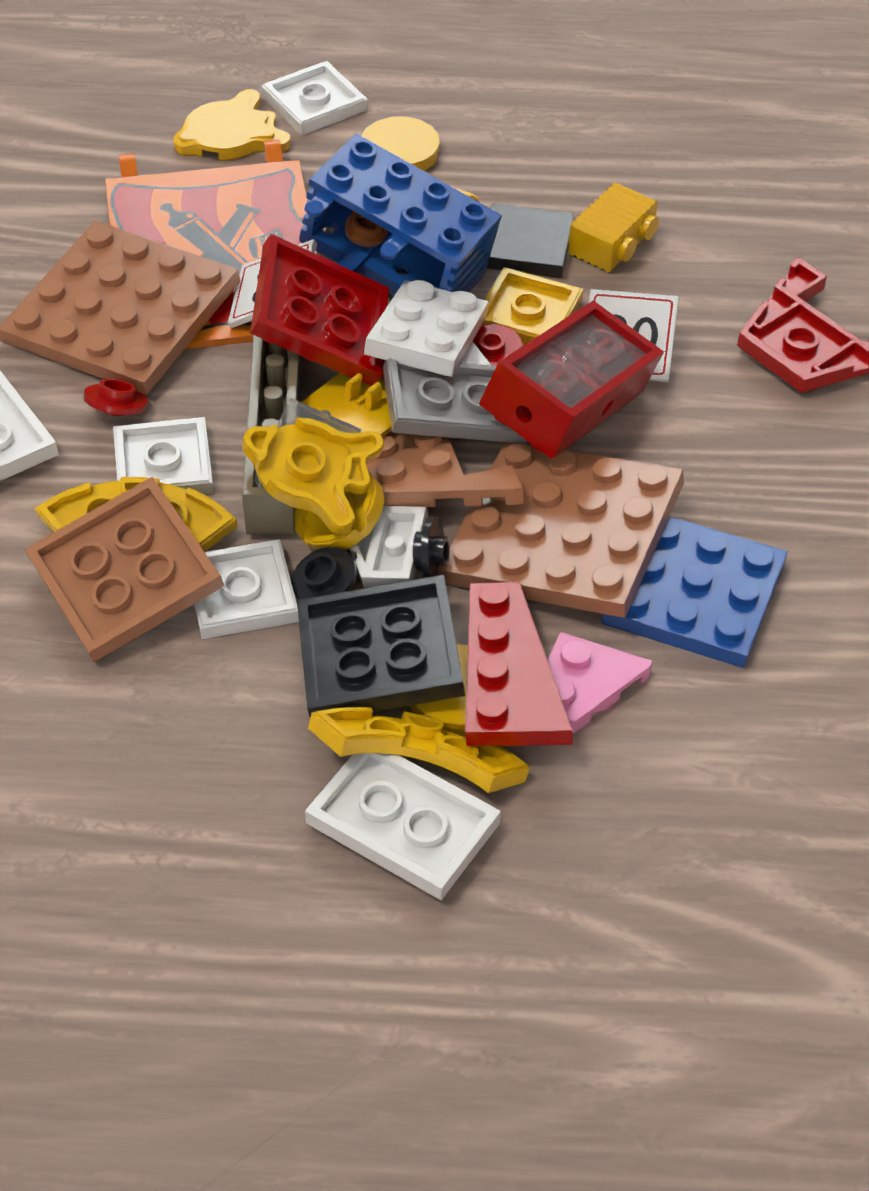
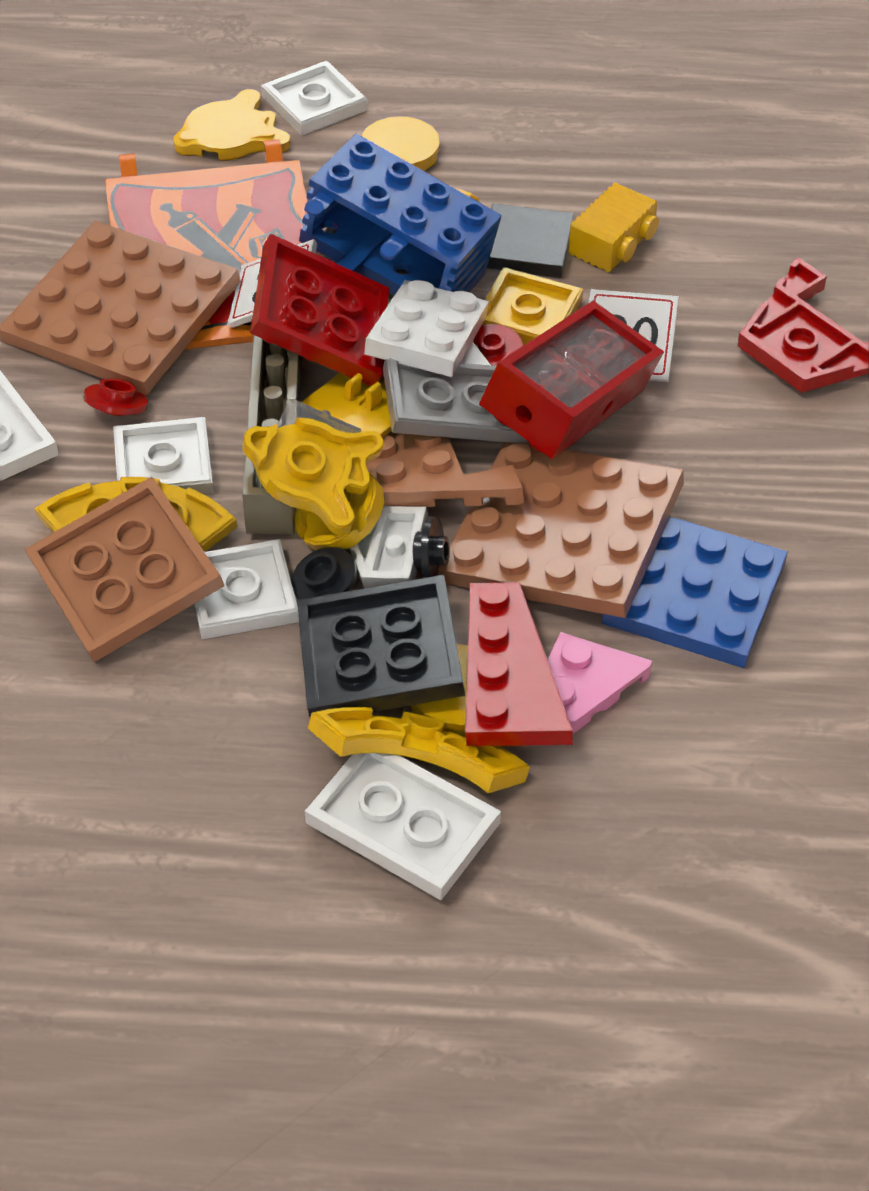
dark orange plate [344,211,388,247] -> none

